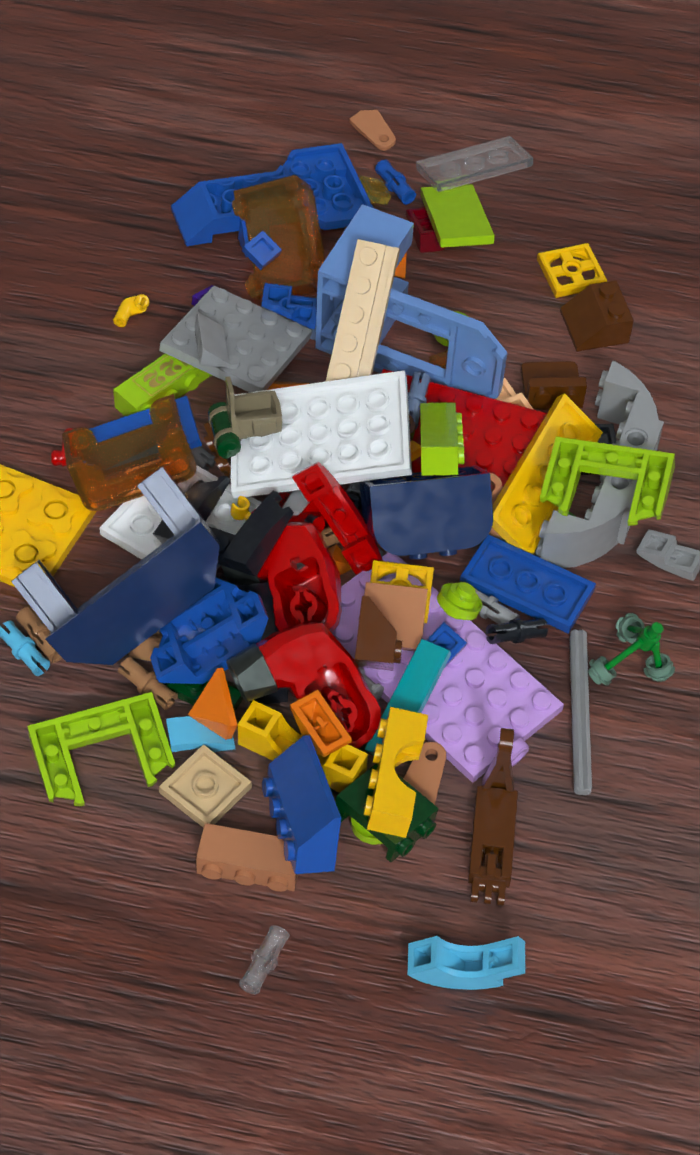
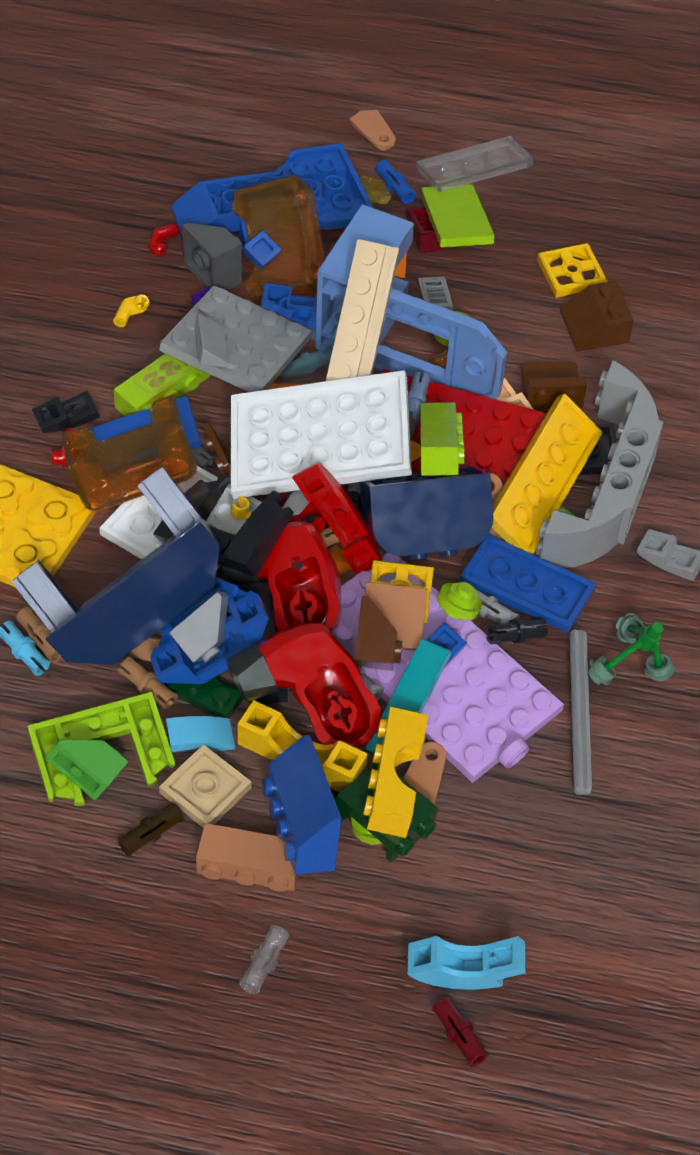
orange slope [188,668,238,740] -> none
dark tan piece [208,376,282,459] -> none
orange slope [290,690,352,757] -> none
reddish brown hinge [468,728,518,906] -> none
lime wedge [540,437,675,526] -> none
none -> black slope [32,391,100,433]
none -> bright green slope [45,739,128,800]
none -> dark brown pin [117,803,184,856]
none -> red arm [148,223,178,257]
none -> light grey slope [169,592,228,663]
none -> dark grey slope [182,223,243,290]
none -> clear light blue pin [281,345,333,382]
none -> light grey slope [417,276,453,311]
none -> dark red pin [432,997,489,1067]

